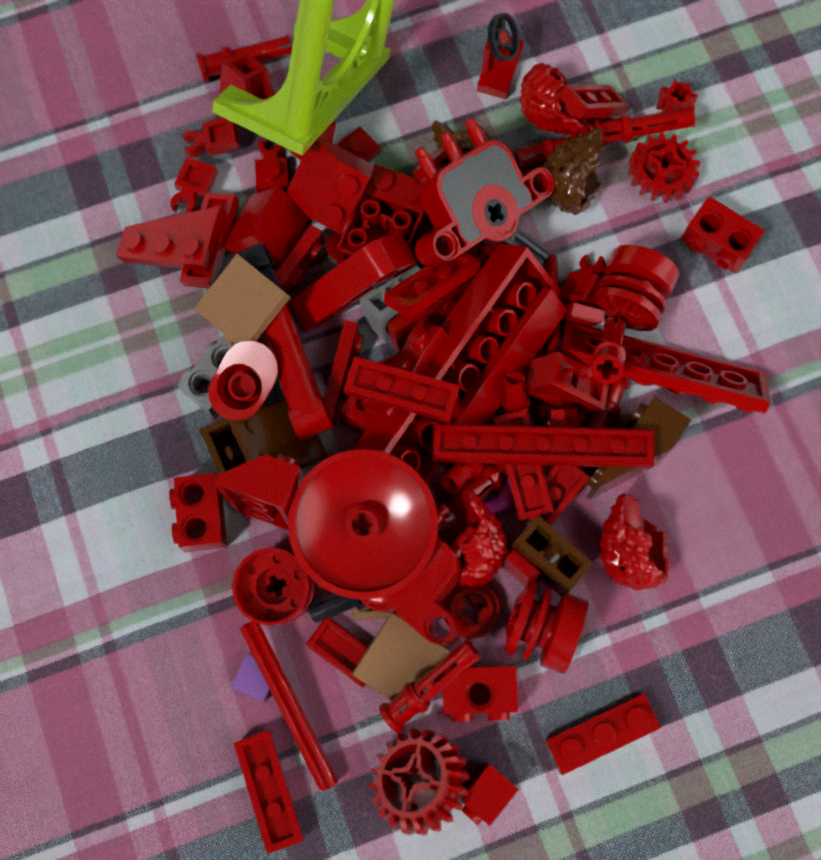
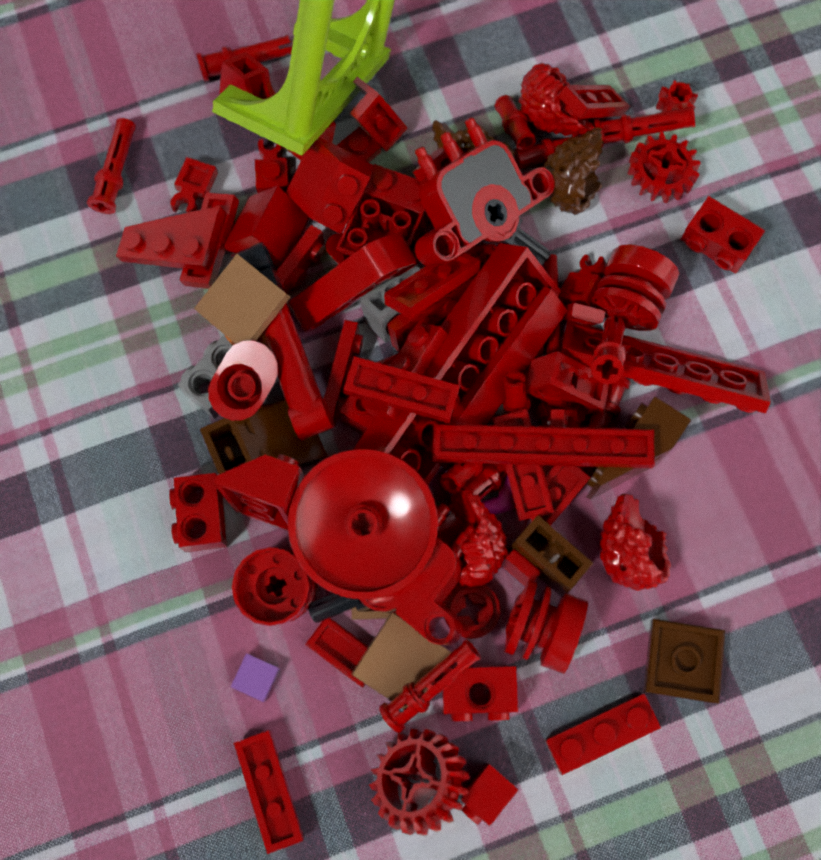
red plate [182,117,240,158] -> none
red axle [240,621,338,791] -> none
red piece [477,13,525,100] -> none
none -> red pin [87,118,136,215]
none -> red panel [350,77,408,152]
none -> red pin [494,95,536,151]
none -> reddish brown plate [643,619,726,704]

